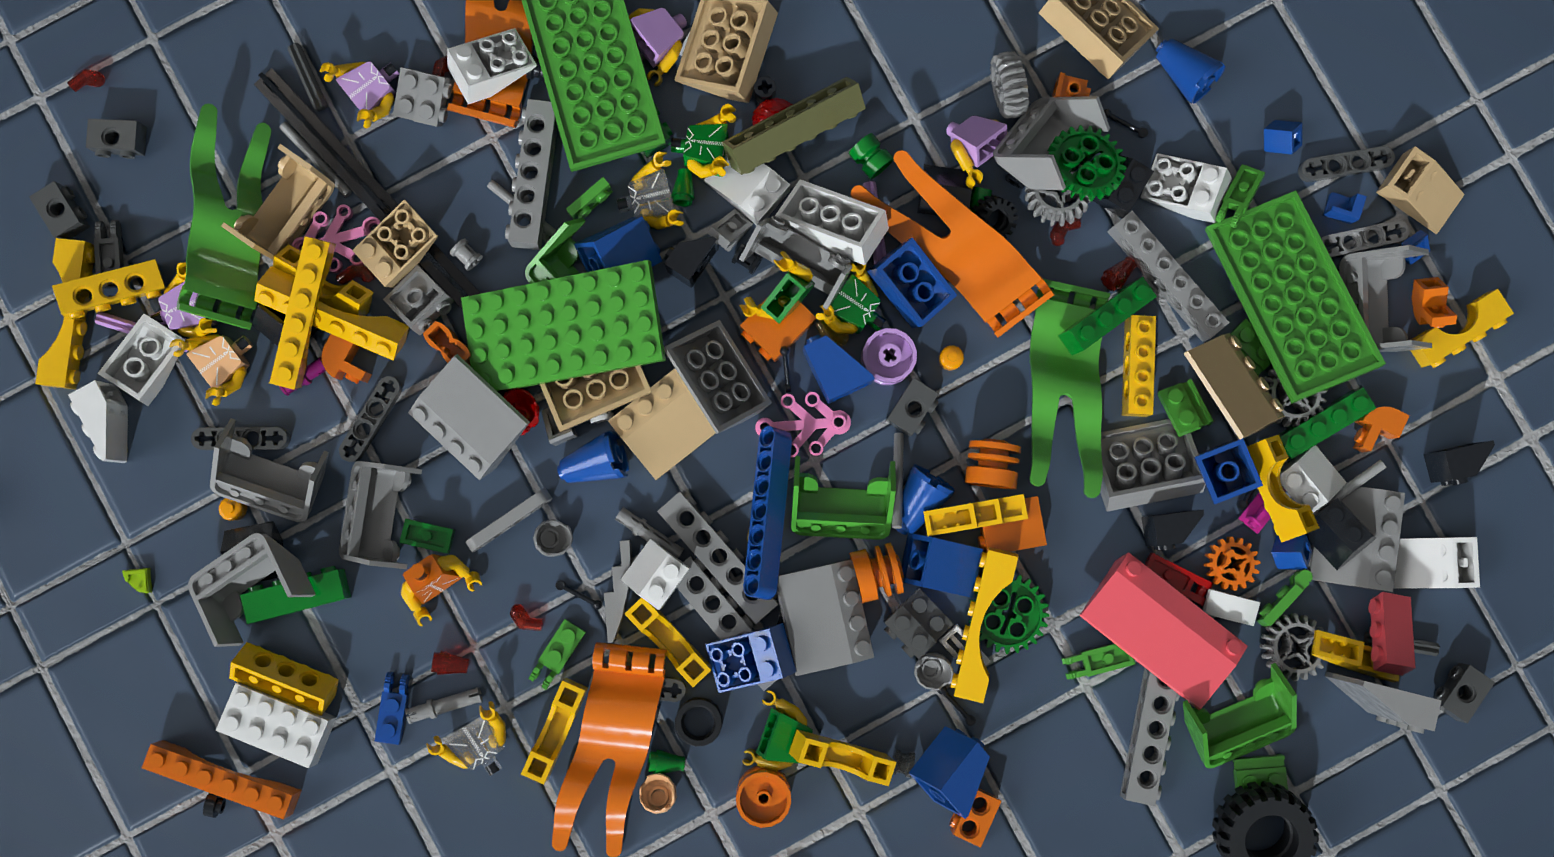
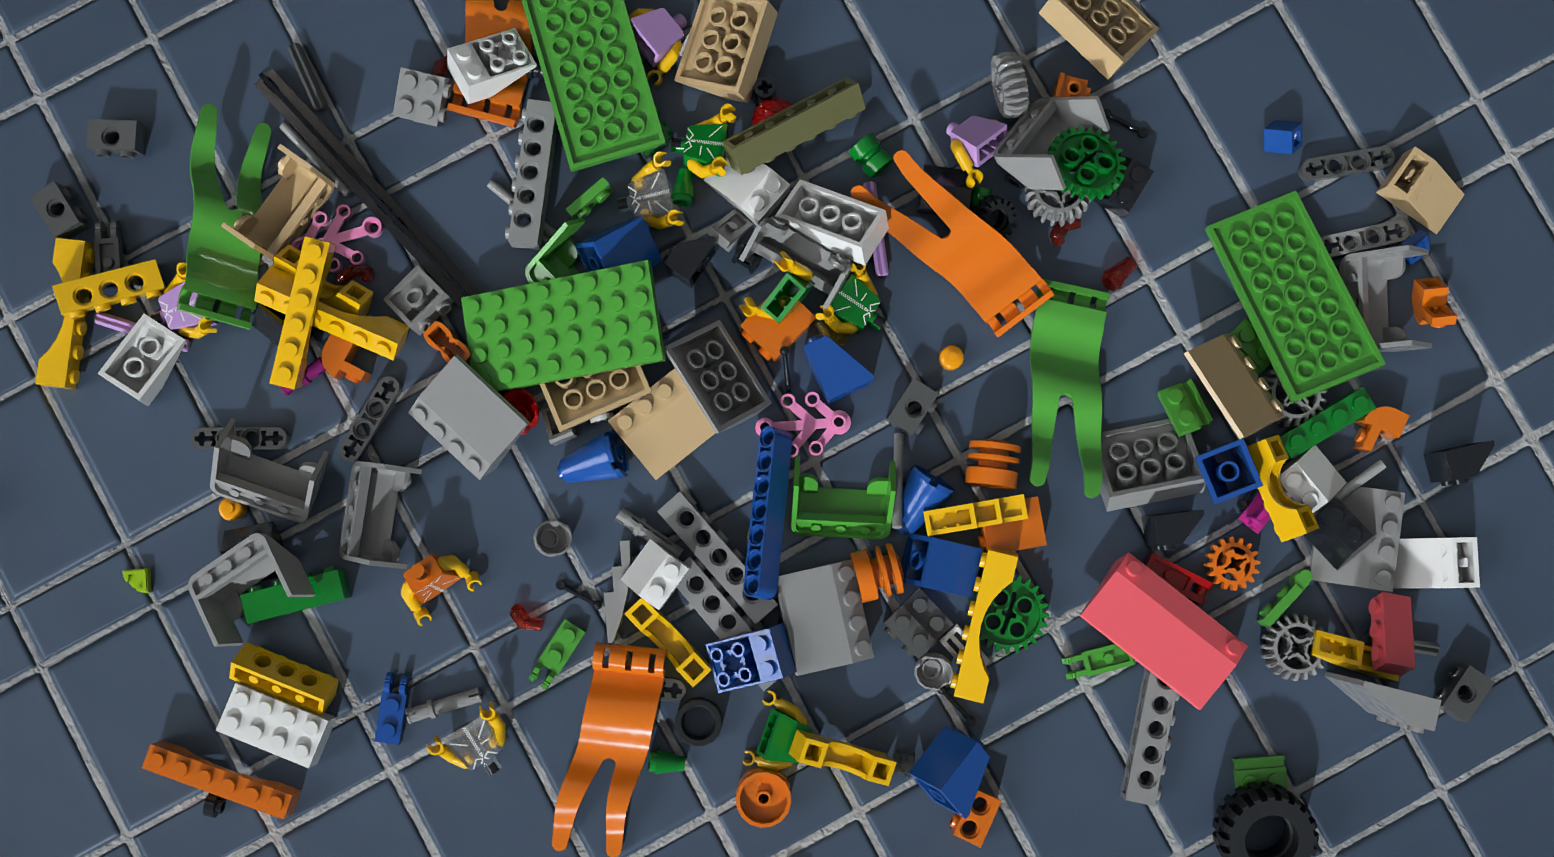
clear red arm [67,69,105,92] -> none
white slope [68,380,128,463] -> none
torso [169,334,253,406] -> none
torso [320,61,399,128] -> none
tan slope [352,200,438,288] -> none
green plate [399,519,455,554] -> none
clear red cone [431,650,469,675] -> none
light grey bush [450,238,483,271] -> none
light grey beam [465,488,553,553] -> none
yellow arch [521,678,589,785] -> none
light nougat hair [639,773,677,814] -> none
lavender wheel [861,328,917,385] -> none
blue slope [867,237,957,328] -> none
green arch [1058,277,1157,356] -> none
light grey brick [1108,211,1230,342] -> none
yellow brick [1122,315,1156,417] -> none
white slope [1140,153,1232,223] -> none
blue cone [1156,39,1226,104] -> none
bright green windscreen [1183,663,1297,768] -> none
white slope [1203,589,1260,626] -> none
bright green hinge [1215,164,1265,228] -> none
blue panel [1271,534,1312,570] -> none
blue panel [1323,192,1367,224] -> none
yellow arch [1410,289,1514,368] -> none

